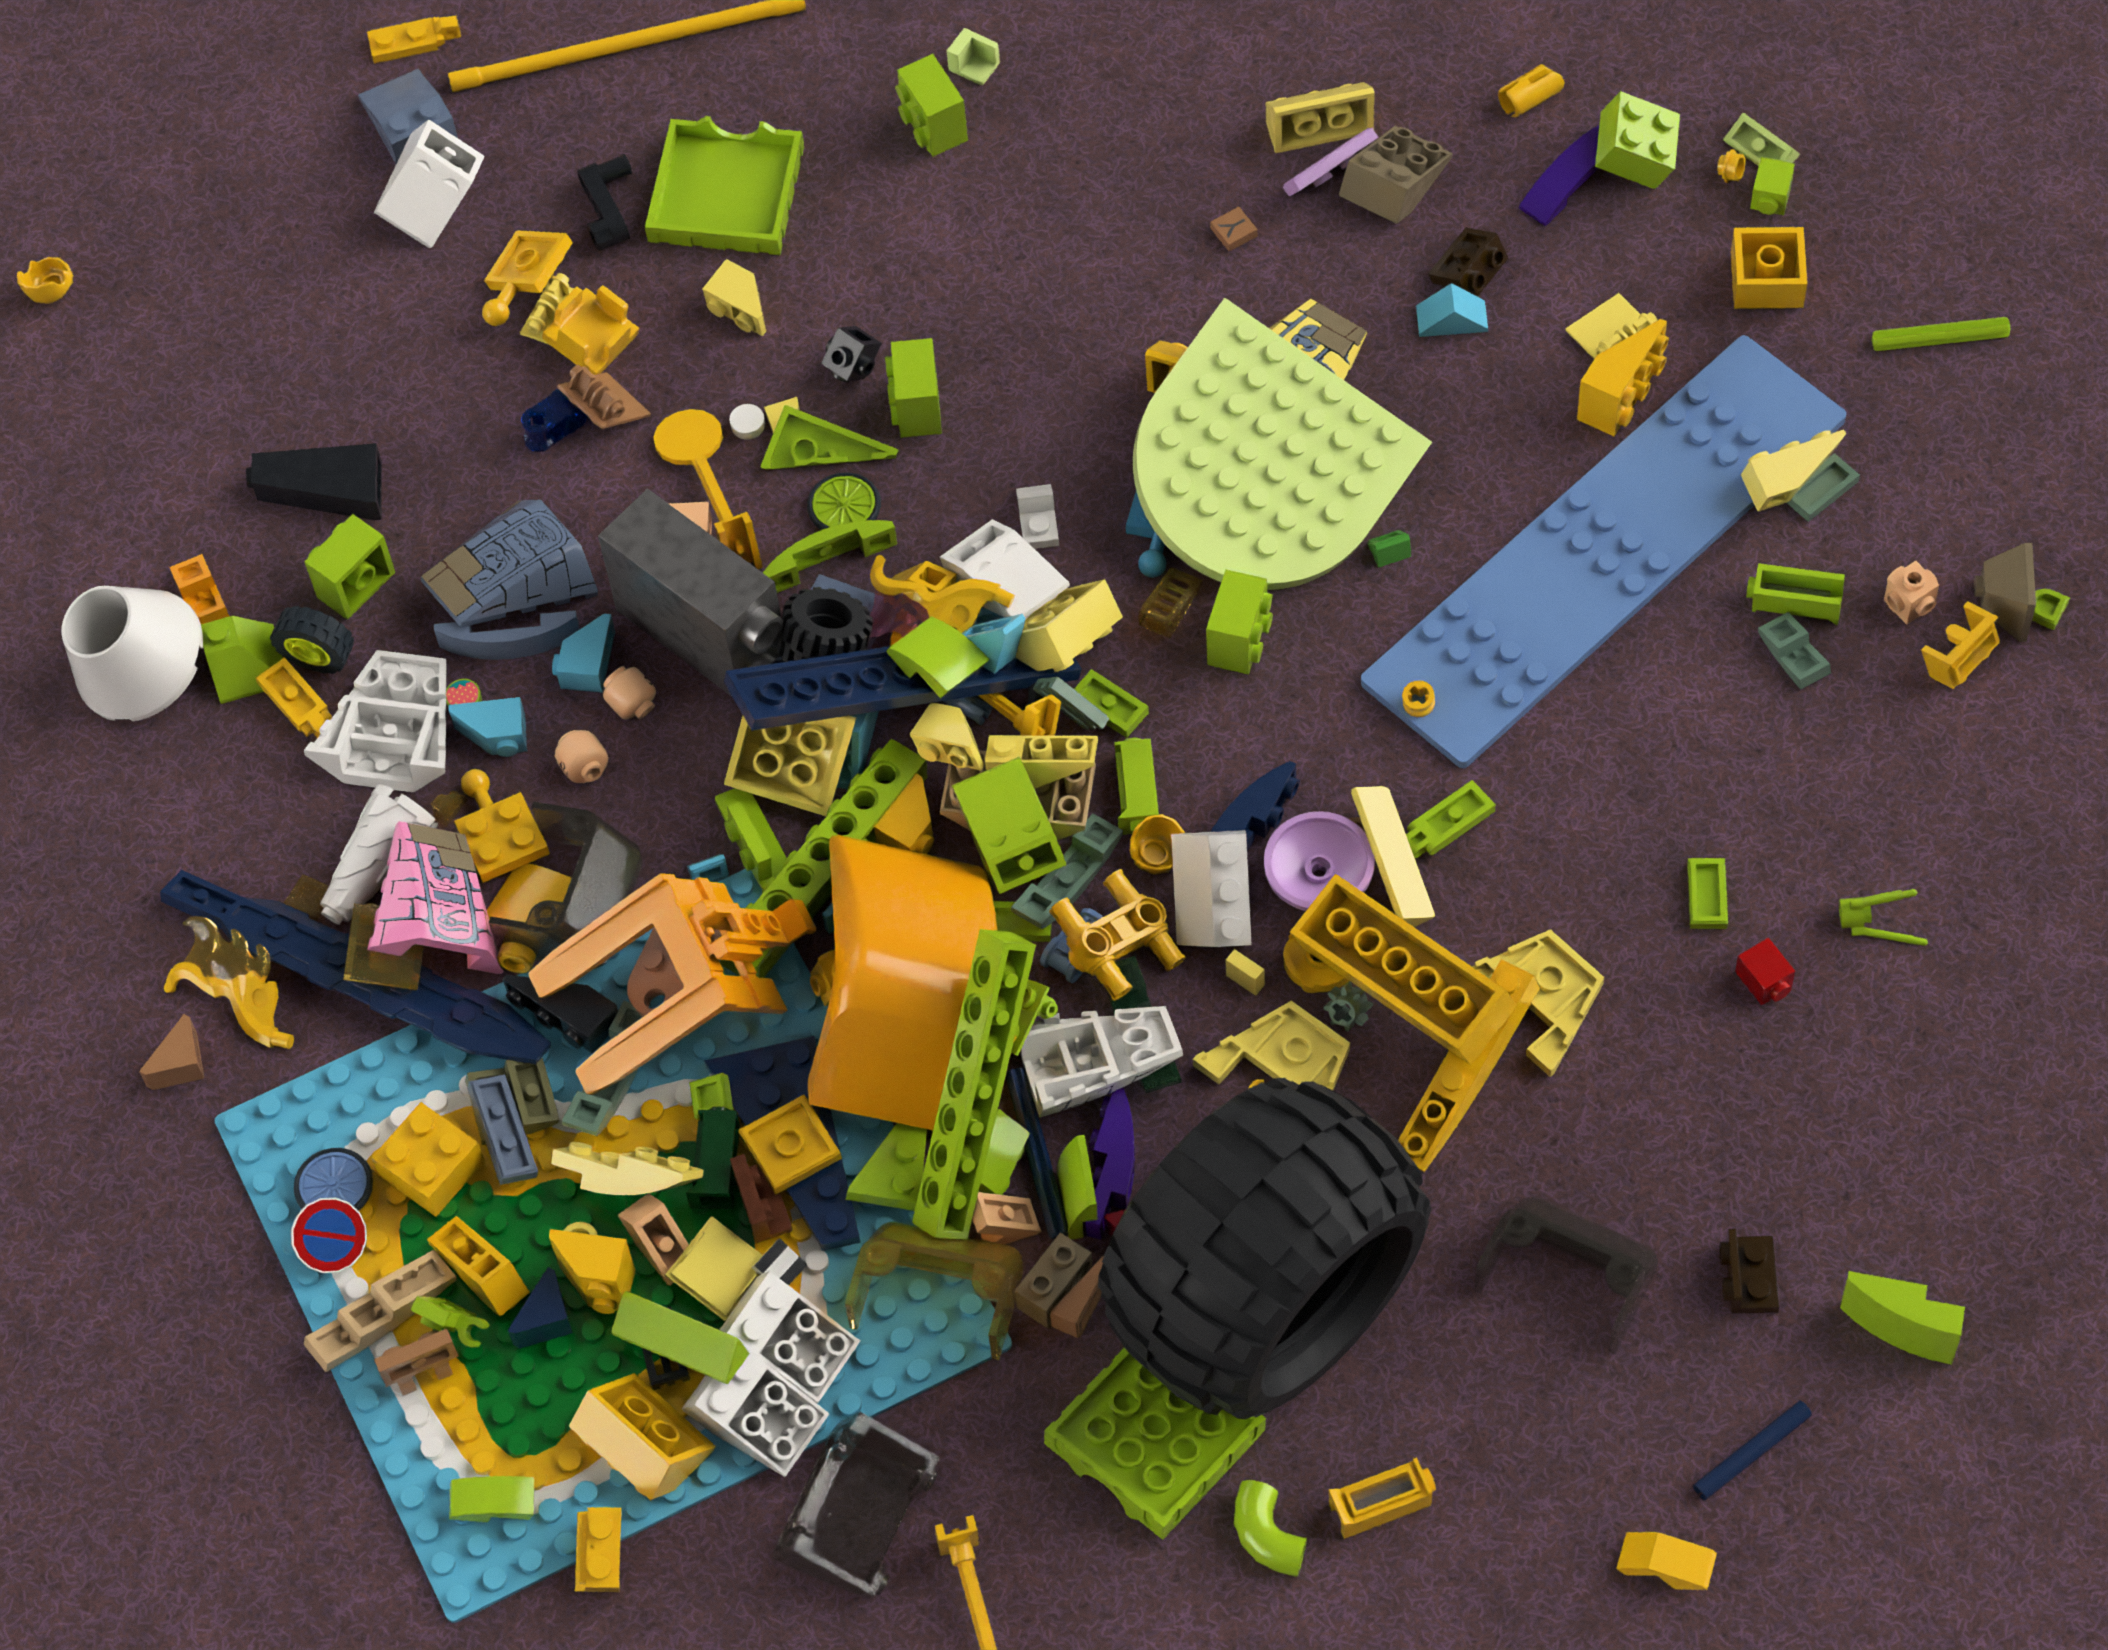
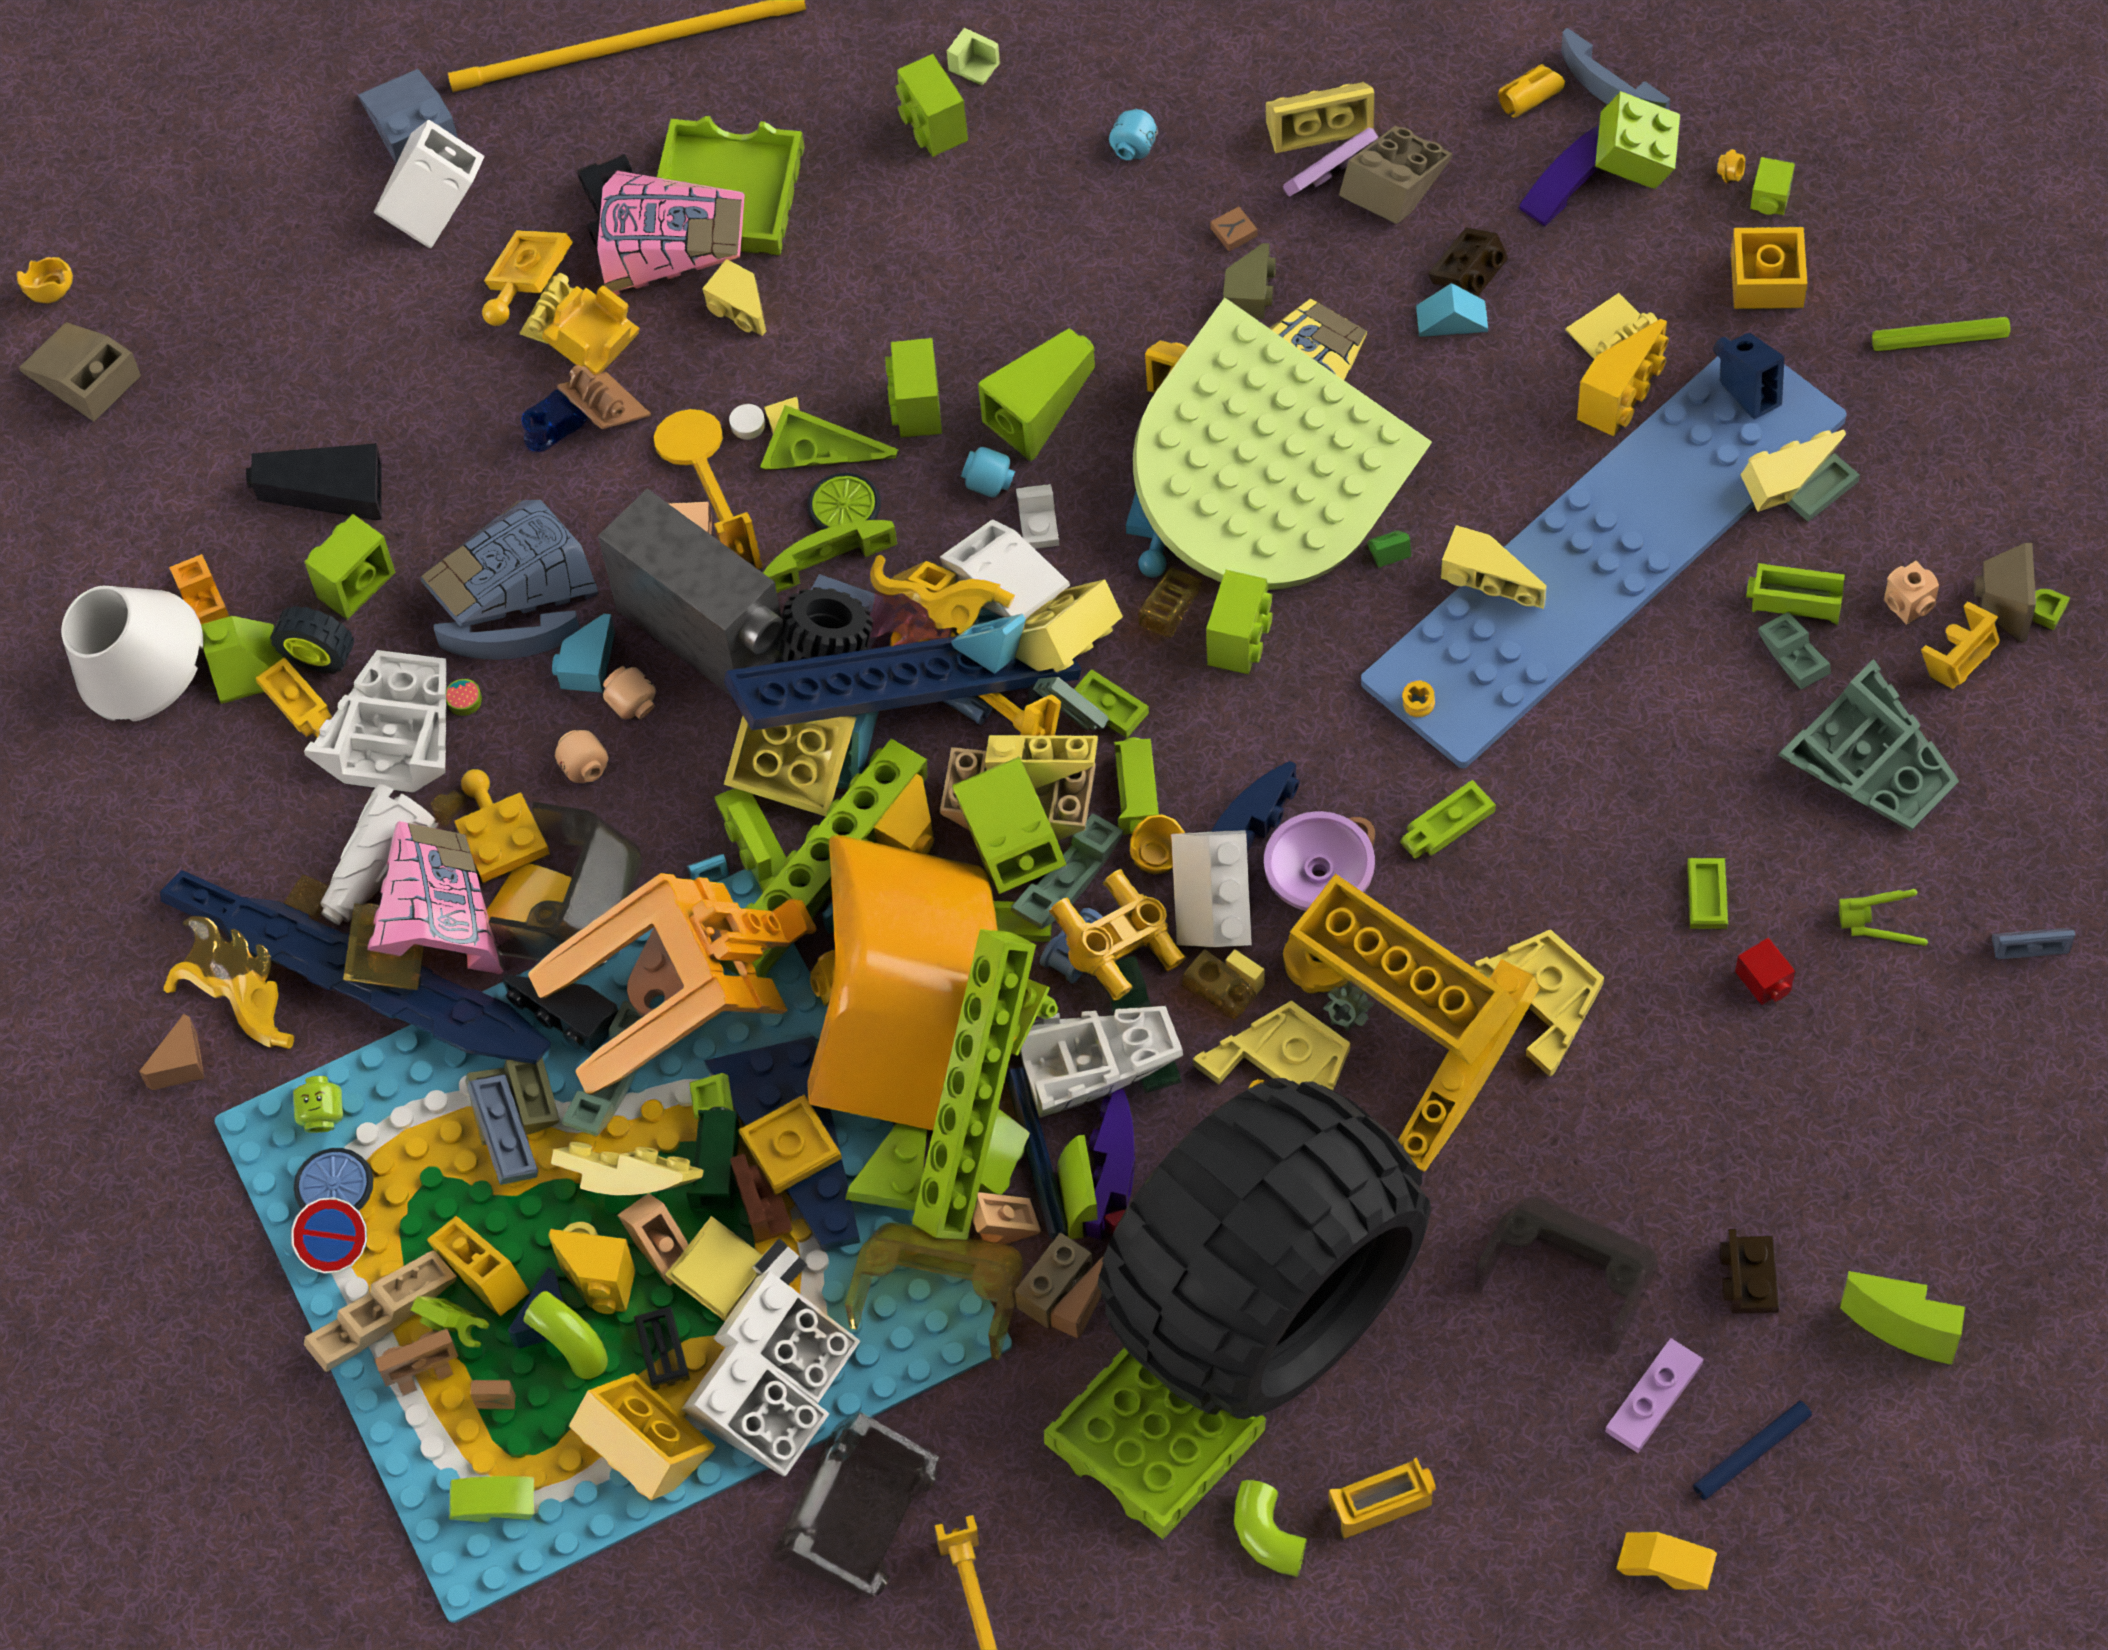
yellow hinge [367,16,461,64] -> none
yellow brick [371,1102,485,1217] -> none
medium azure slope [449,697,527,757] -> none
yellow tile [497,942,536,973] -> none
yellow window [575,1507,622,1592] -> none
lime slope [611,1291,750,1385] -> none
black brick [821,326,882,382] -> none
lime slope [886,616,990,699] -> none
light yellow slope [910,702,984,771] -> none
light yellow slope [1351,786,1435,927] -> none
yellowish green slope [1723,112,1800,166] -> none
none -> dark tan slope [19,322,141,422]
none -> lime head [293,1076,343,1133]
none -> medium nougat tile [470,1380,516,1409]
none -> lime cylinder [524,1291,608,1379]
none -> wedge [597,171,745,295]
none -> medium azure head [961,447,1015,498]
none -> lime slope [978,328,1095,462]
none -> medium azure head [1109,109,1158,160]
none -> clear yellow leg [1181,949,1257,1020]
none -> olive slope [1223,243,1276,319]
none -> light yellow slope [1441,525,1547,609]
none -> sand blue slope [1561,28,1670,110]
none -> lavender plate [1605,1338,1704,1453]
none -> dark blue torso [1713,333,1785,420]
none -> sand green wedge [1778,659,1959,831]
none -> sand blue slope [1992,928,2075,959]

